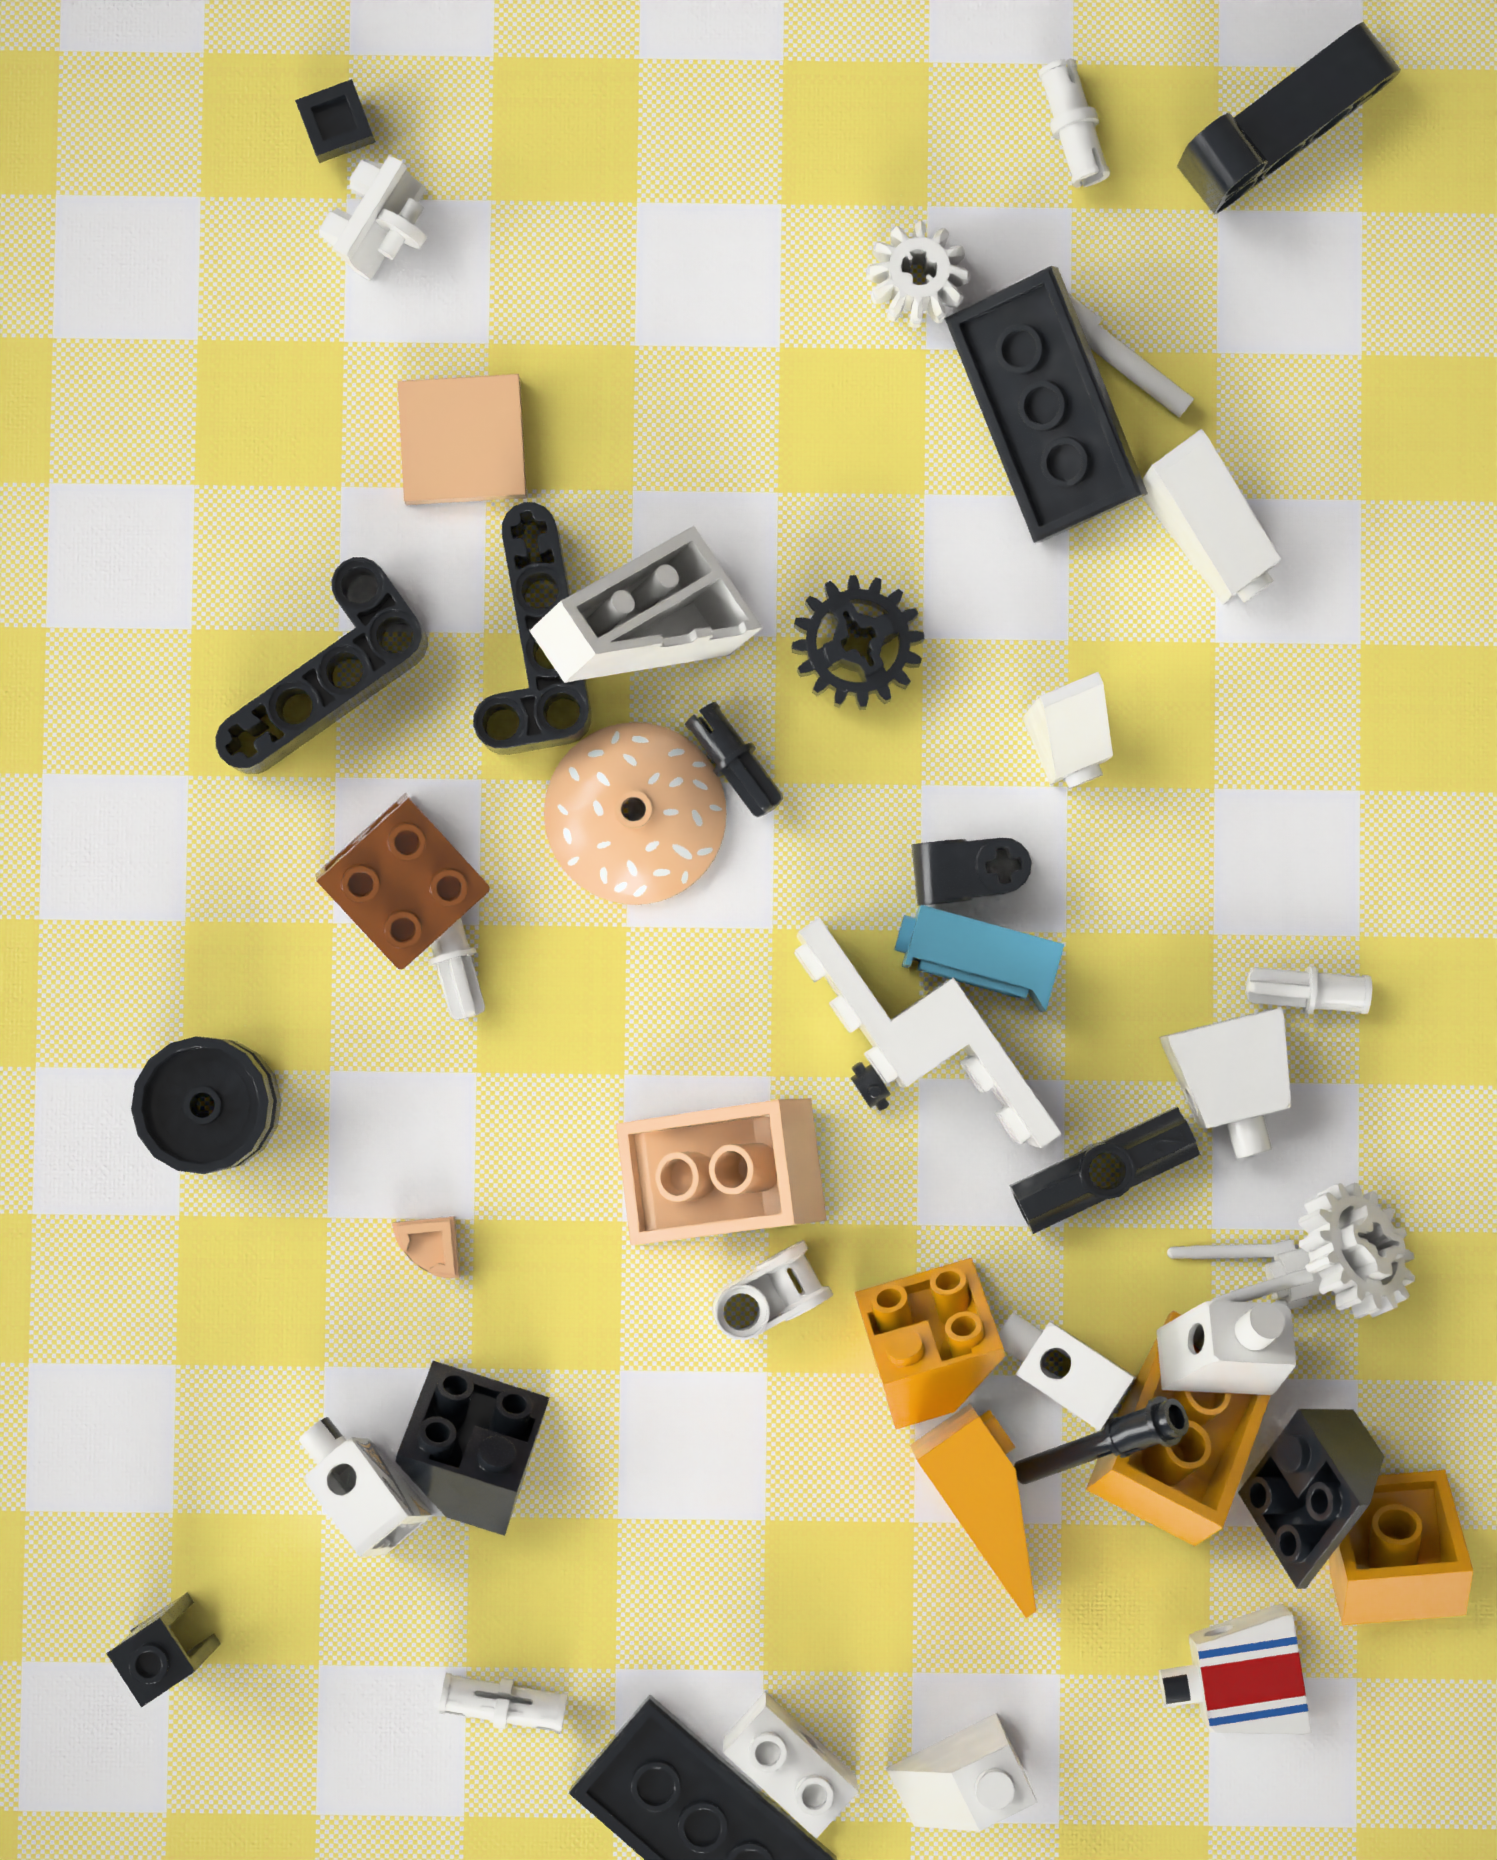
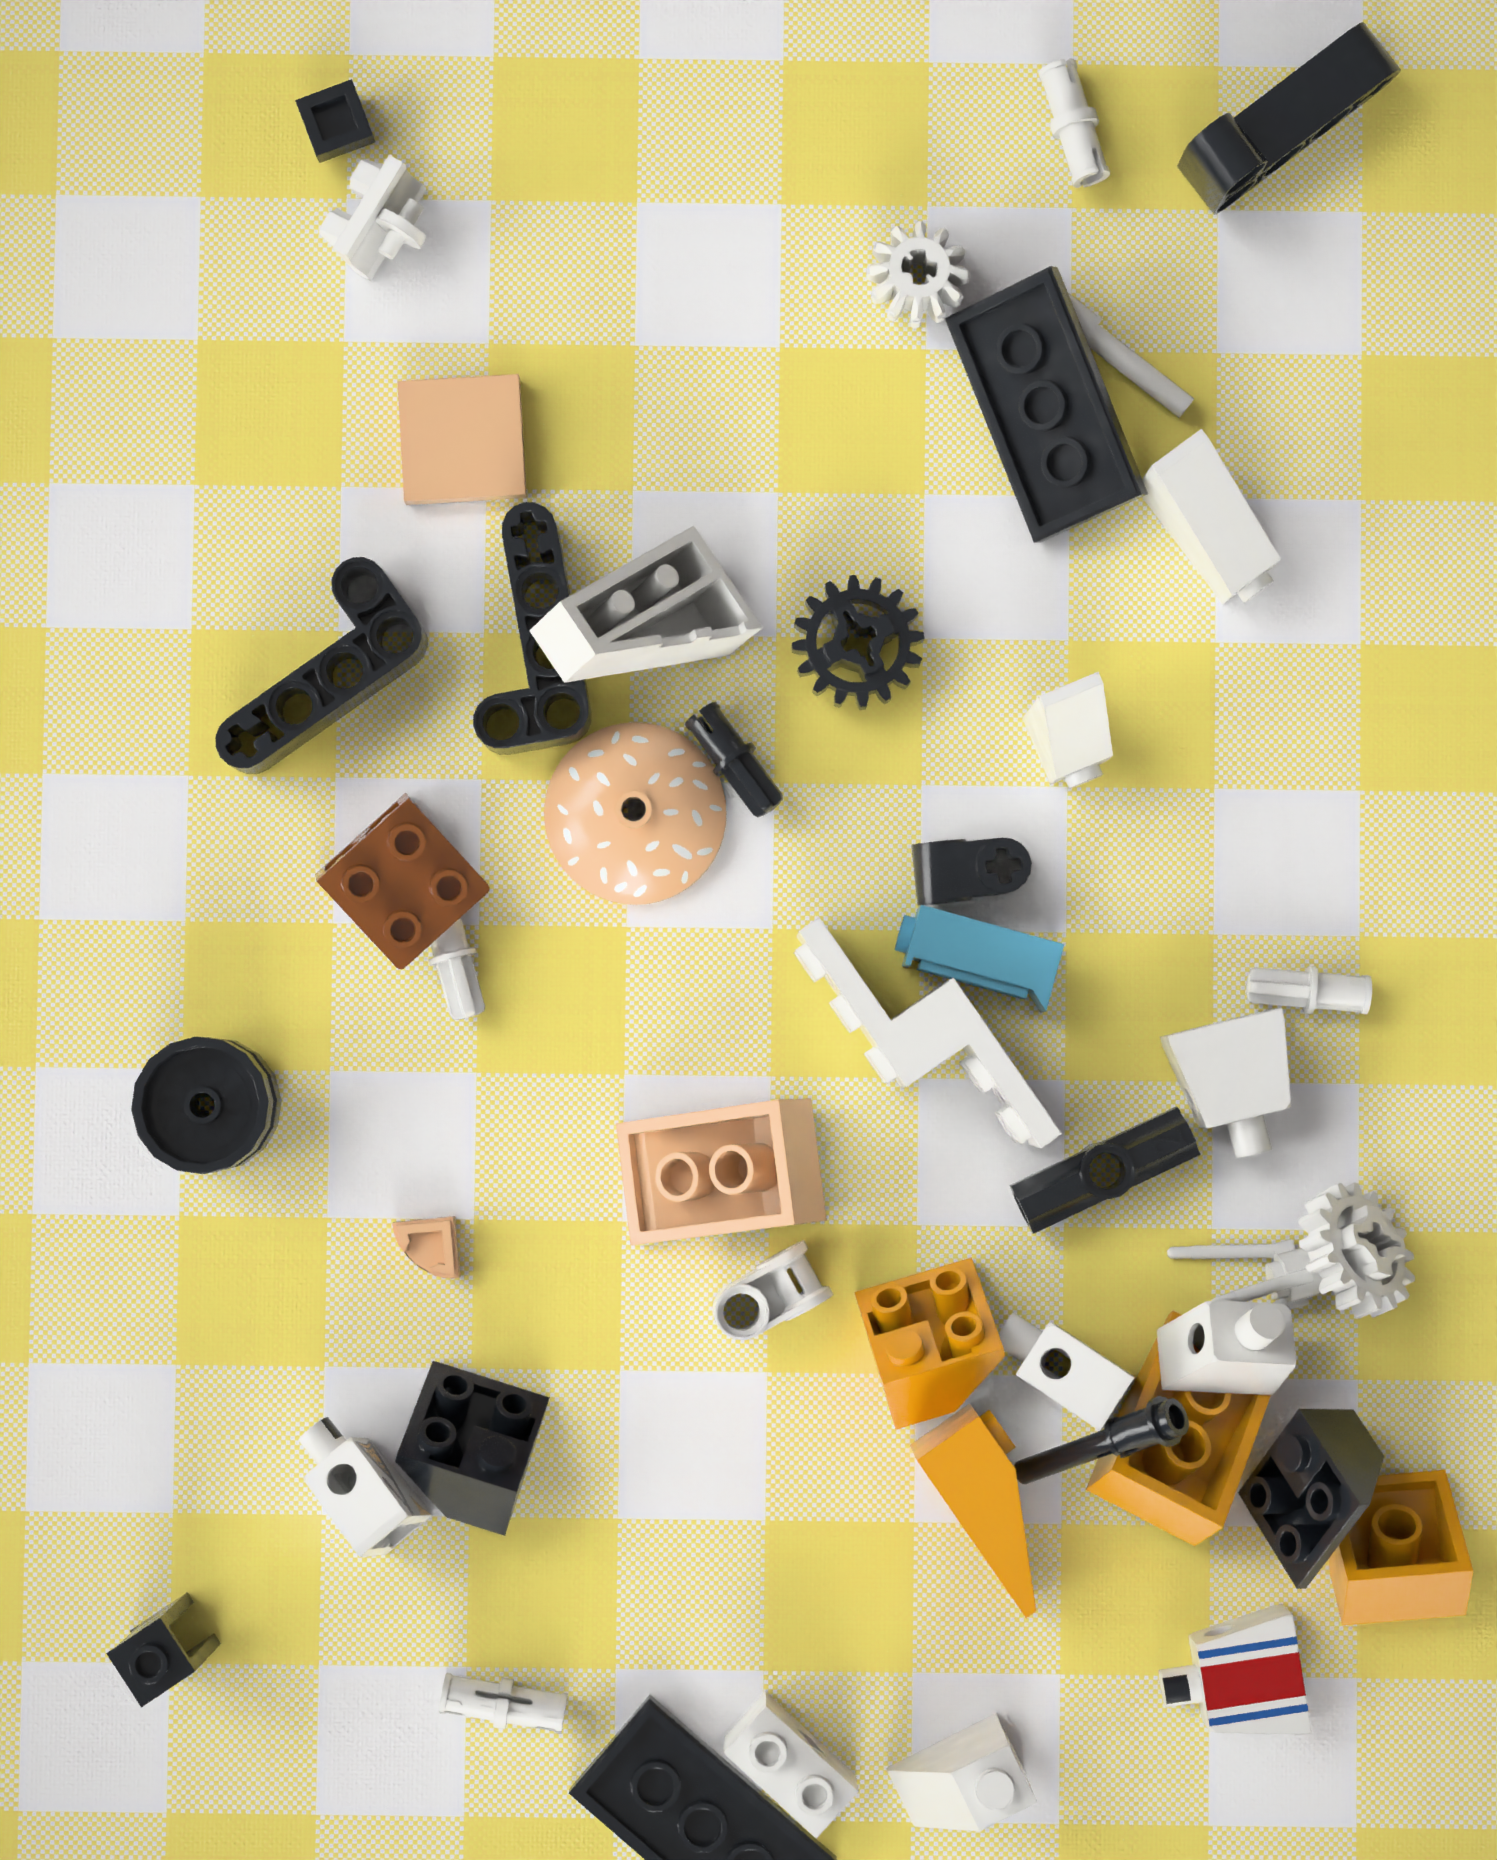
black piece [850,1062,891,1111] -> none

